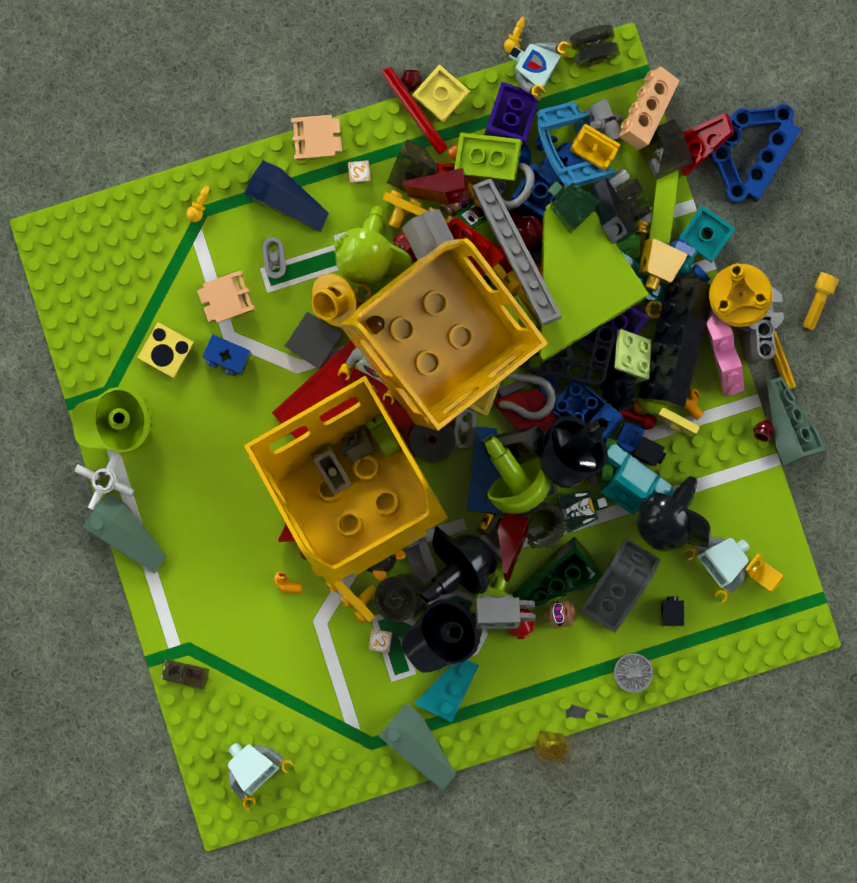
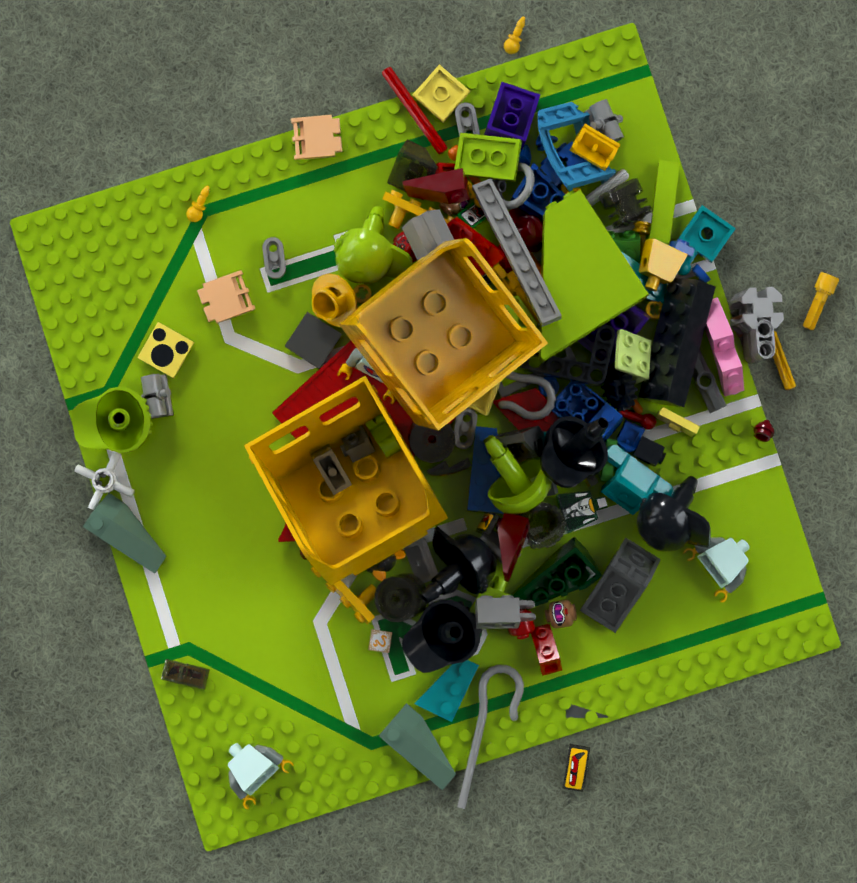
blue brick [202,334,252,377] -> none
dark blue wedge [244,160,329,232] -> none
light orange arm [274,571,302,594] -> none
tile [348,160,371,184] -> none
reddish brown hinge [366,316,385,334] -> none
dark red plate [401,70,422,91] -> none
torso [509,41,572,101] -> none
clear yellow brick [535,730,569,762] -> none
clear green torso [548,181,600,234] -> none
clear smoke wheel [569,25,620,68] -> none
black slope [590,177,640,244] -> none
light grey wheel [614,653,653,692] -> none
light nougat brick [619,66,680,151] -> none
clear smoke slope [638,119,693,180] -> none
black brick [661,596,684,626] -> none
red wing [671,113,734,176] -> none
light orange arm [685,389,704,421] -> none
yellow piece [709,263,773,327] -> none
blue brick [710,104,801,204] -> none
yellow bracket [745,554,784,593] -> none
sand green wedge [767,377,826,465] -> none
none -> light grey pin [141,374,174,419]
none -> clear smoke slope [427,458,472,476]
none -> light grey plate [455,103,480,137]
none -> light grey piece [457,665,524,809]
none -> red bracket [531,624,562,676]
none -> slope [562,744,590,792]
none -> dark grey piece [692,349,727,414]

